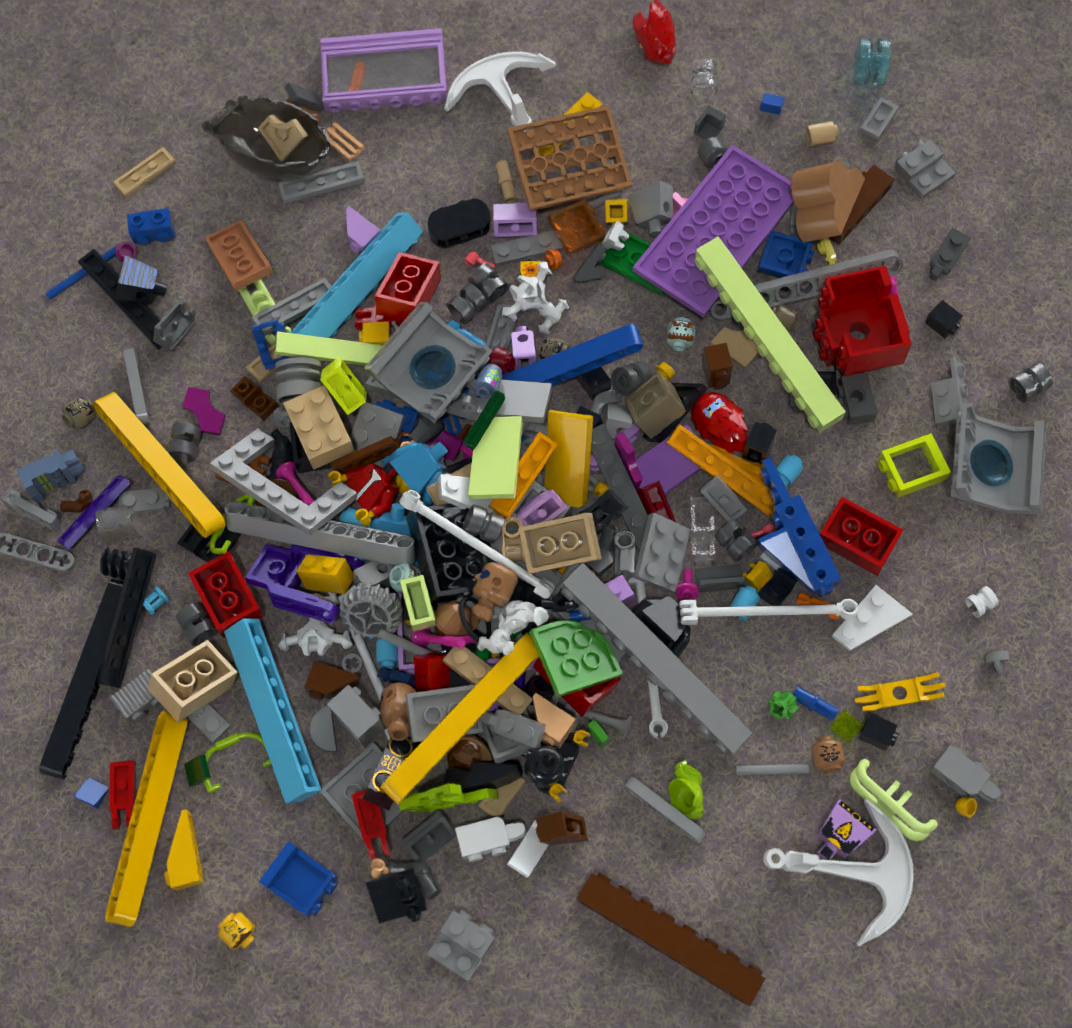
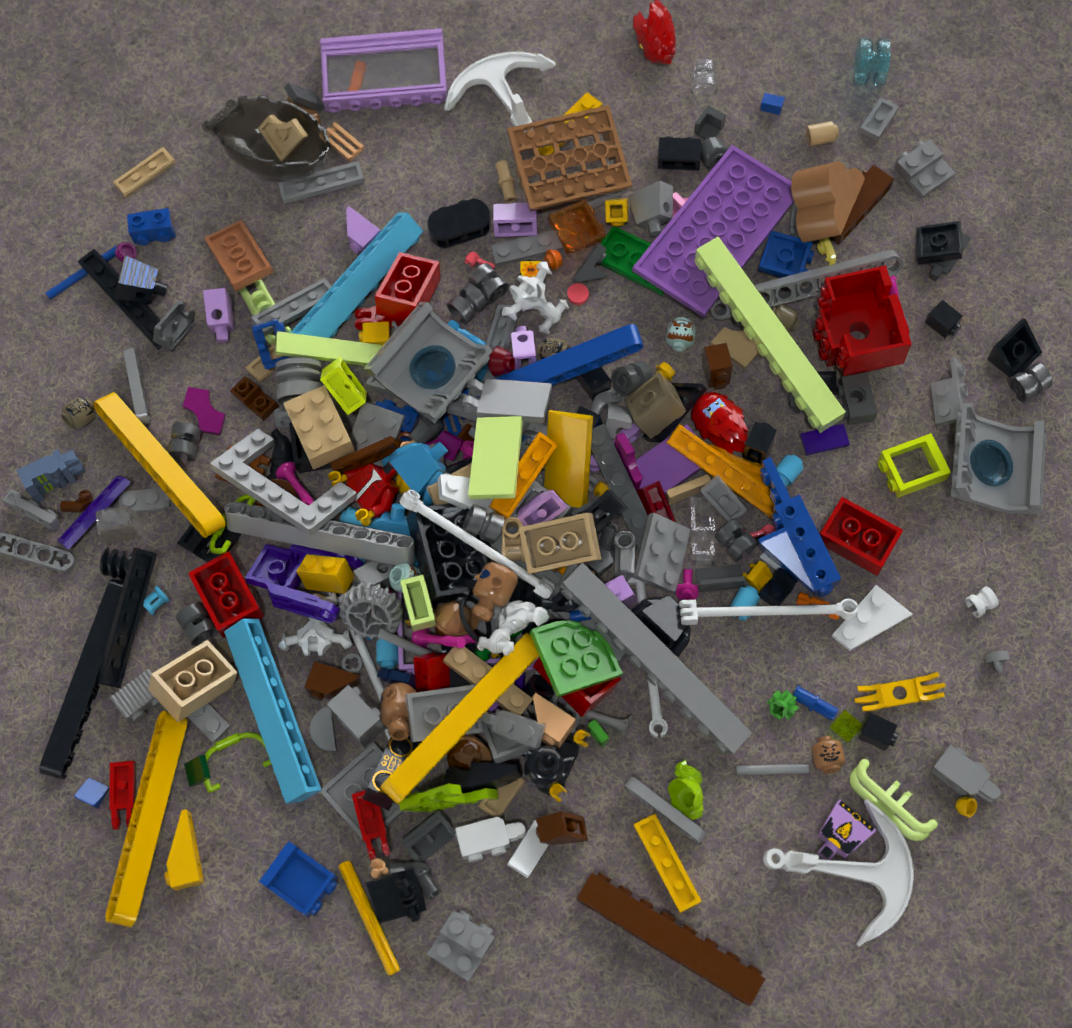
yellow head [218,912,255,950] -> none
dark green axle [464,391,505,450] -> none
sand blue brick [474,364,502,398] -> none
white tile [601,221,629,251] -> none
none -> lavender torso [203,288,234,343]
none -> yellow axle [338,861,400,976]
none -> coral tile [567,283,589,305]
none -> yellow plate [633,814,702,914]
none -> black brick [657,136,701,171]
none -> tan tile [666,474,711,505]
none -> dark purple tile [800,424,850,456]
none -> black tile [917,221,962,265]
none -> black slope [987,318,1042,378]

